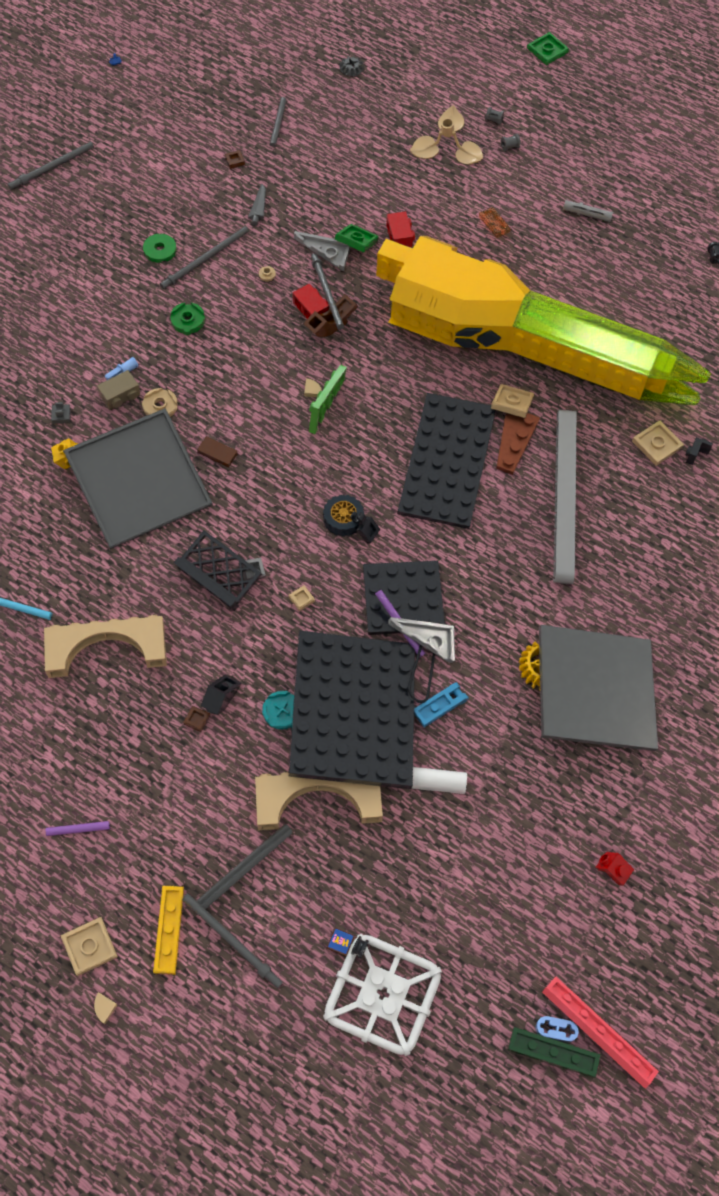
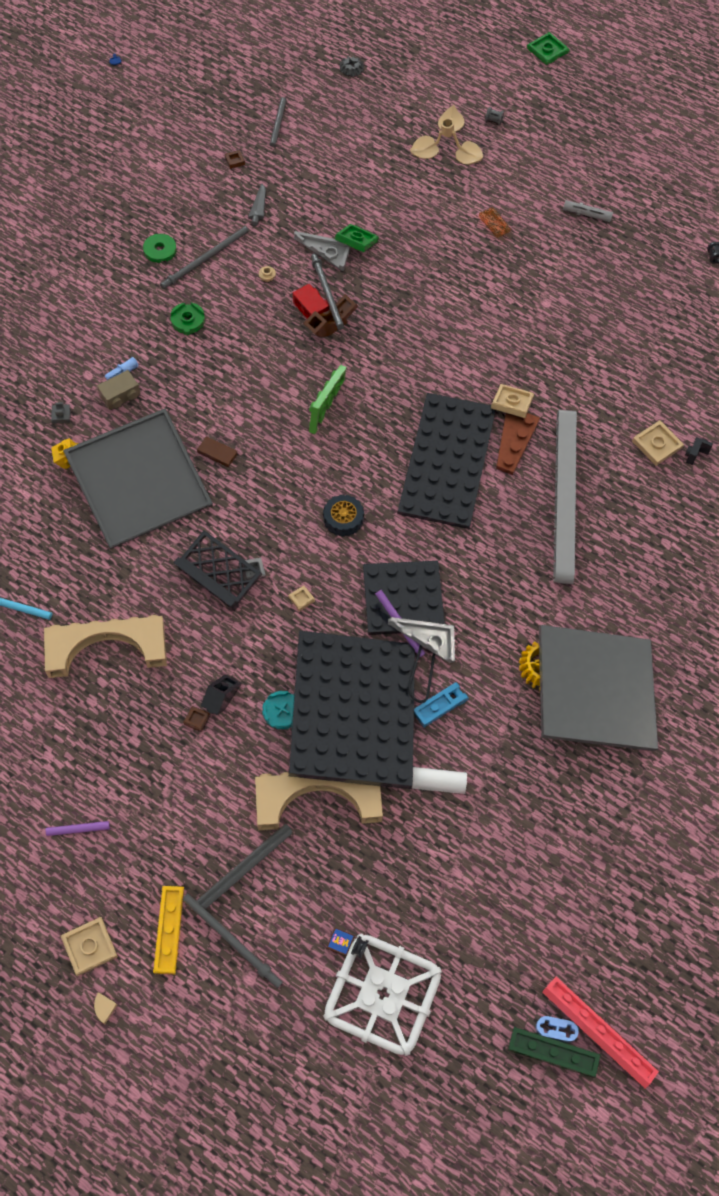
dark grey bar [8,142,94,190] -> none
tan tile [142,388,178,417] -> none
tan tile [304,379,322,397] -> none
black plate [350,511,380,543] -> none
yellow piece [376,236,711,405] -> none
red brick [386,211,415,247] -> none
dark grey bush [500,133,521,152] -> none
red bracket [596,852,634,886] -> none

